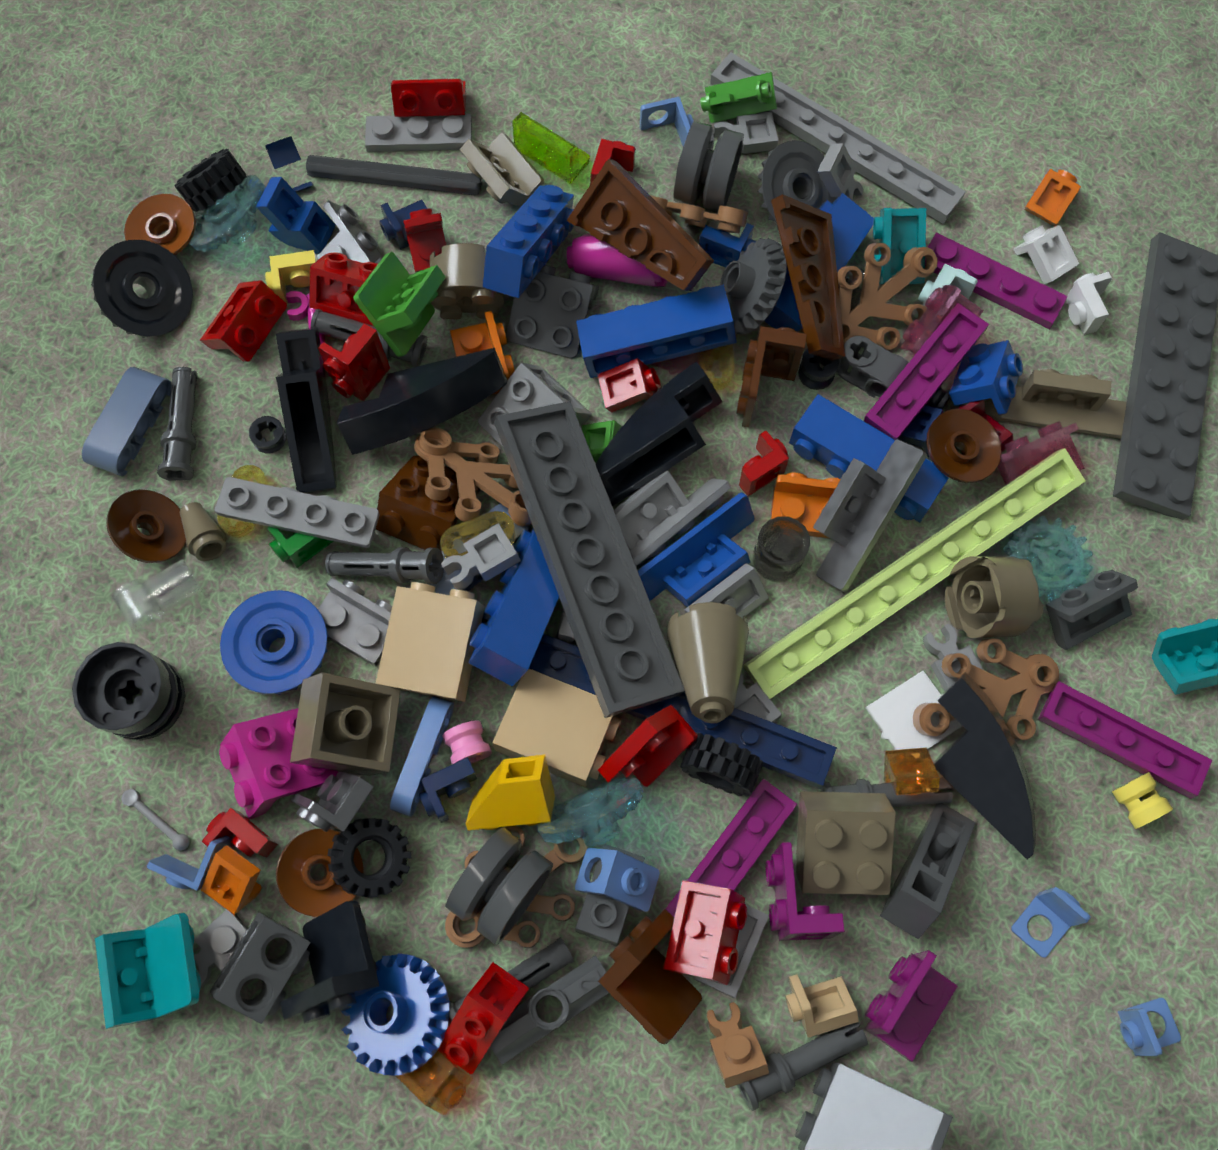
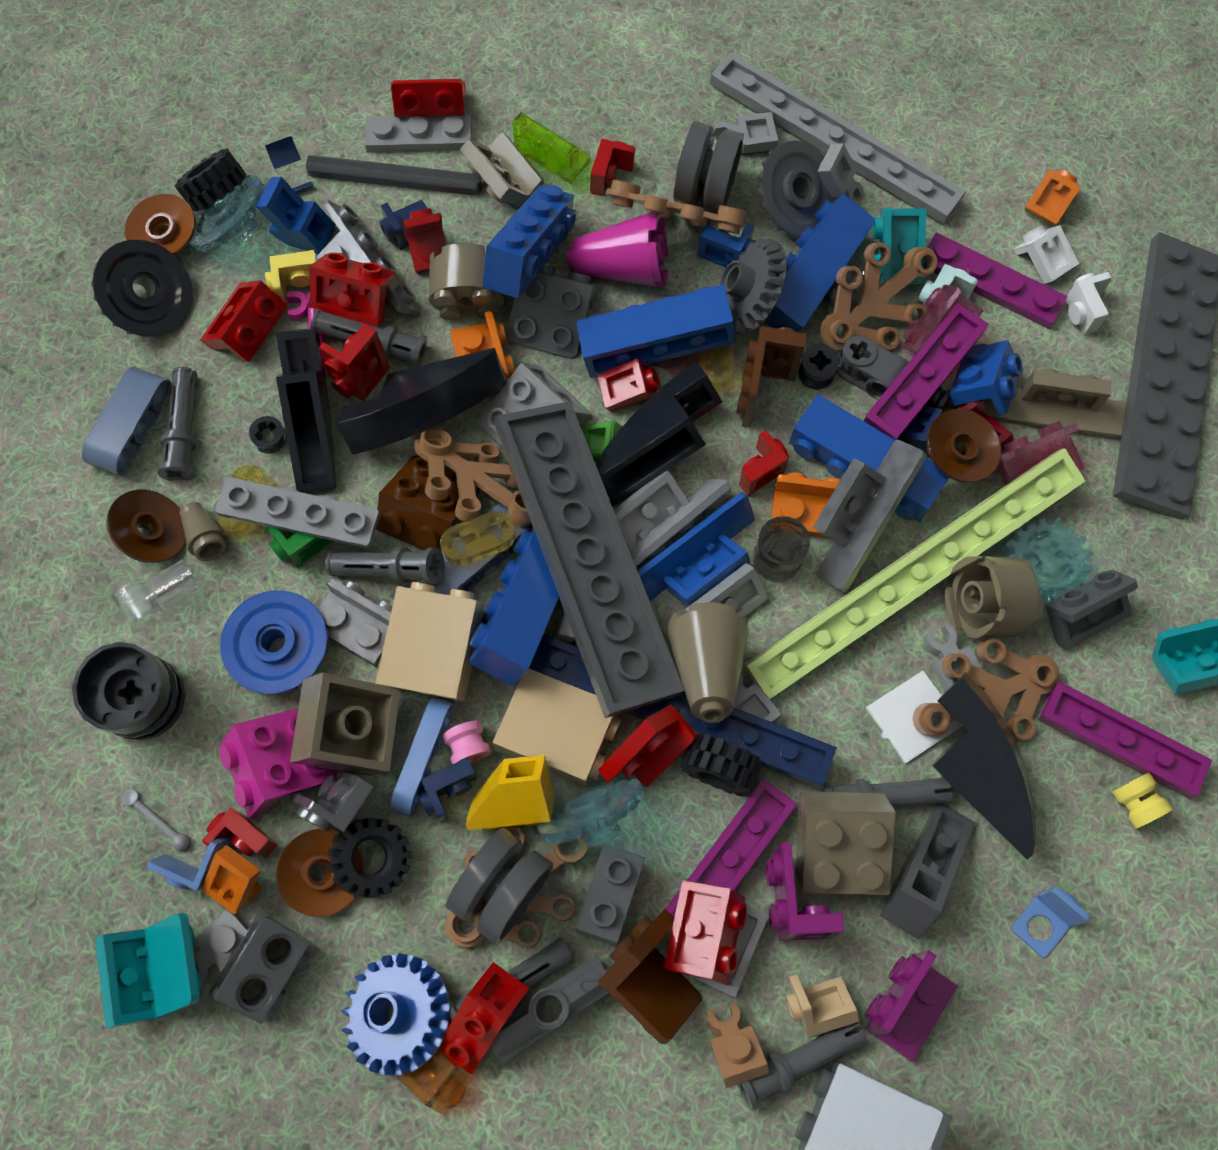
black bracket [280,900,380,1023] -> none
bright green bracket [353,252,446,357] -> none
light grey plate [441,523,521,590] -> none
reddish brown wing [566,159,714,291] -> none
medium blue bracket [575,848,660,912] -> none
medium blue bracket [640,97,694,146] -> none
bright green hinge [700,72,777,123] -> none
reddish brown wing [771,194,845,361] -> none
clear orange bracket [884,747,940,795] -> none
medium blue bracket [1118,998,1181,1056] -> none

